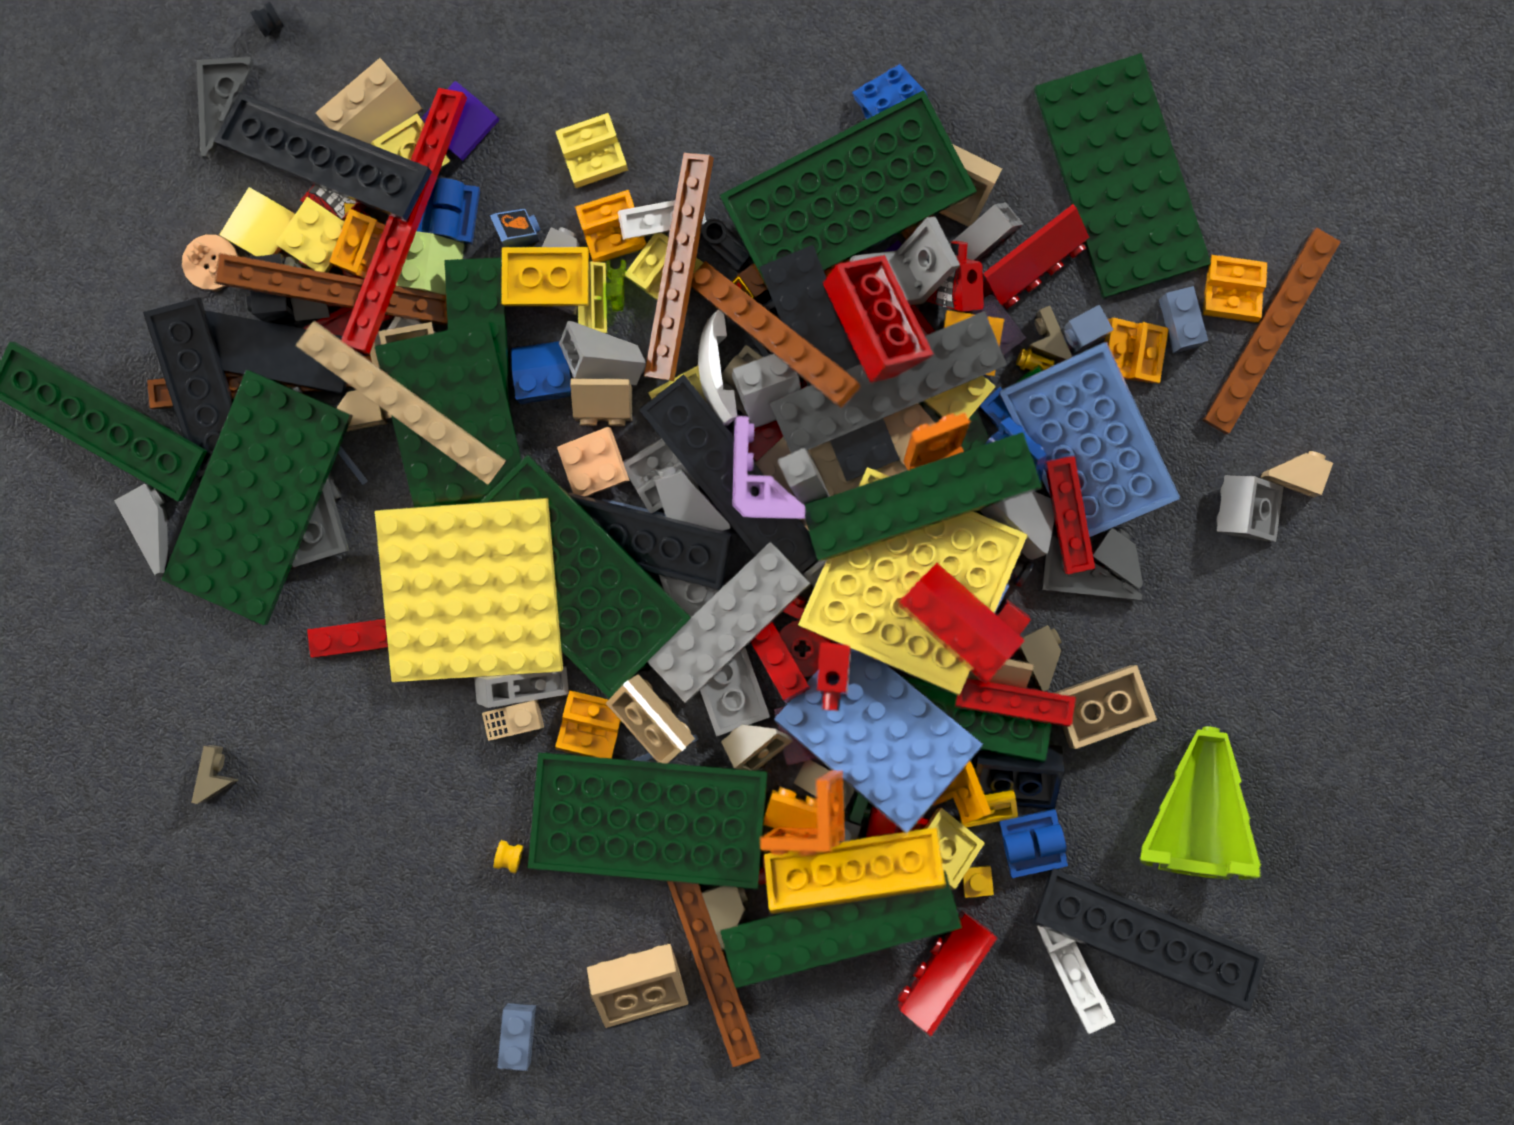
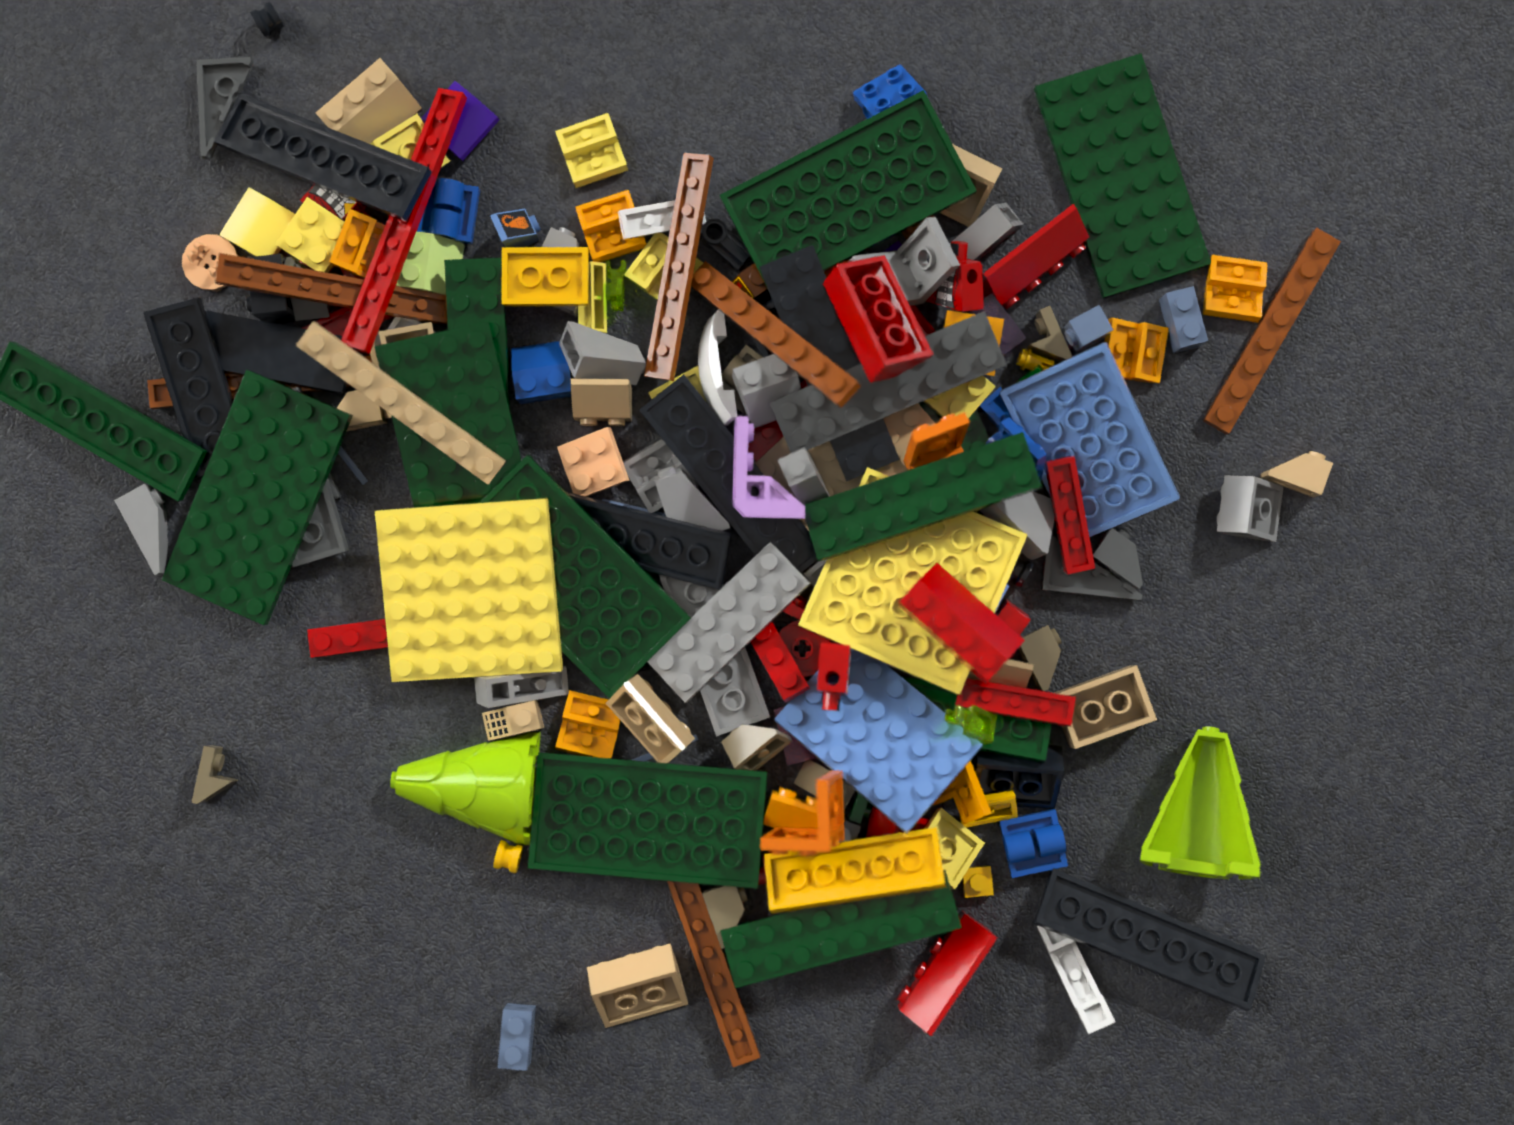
none -> lime cone [391,731,541,846]
none -> clear neon green plate [944,705,997,745]

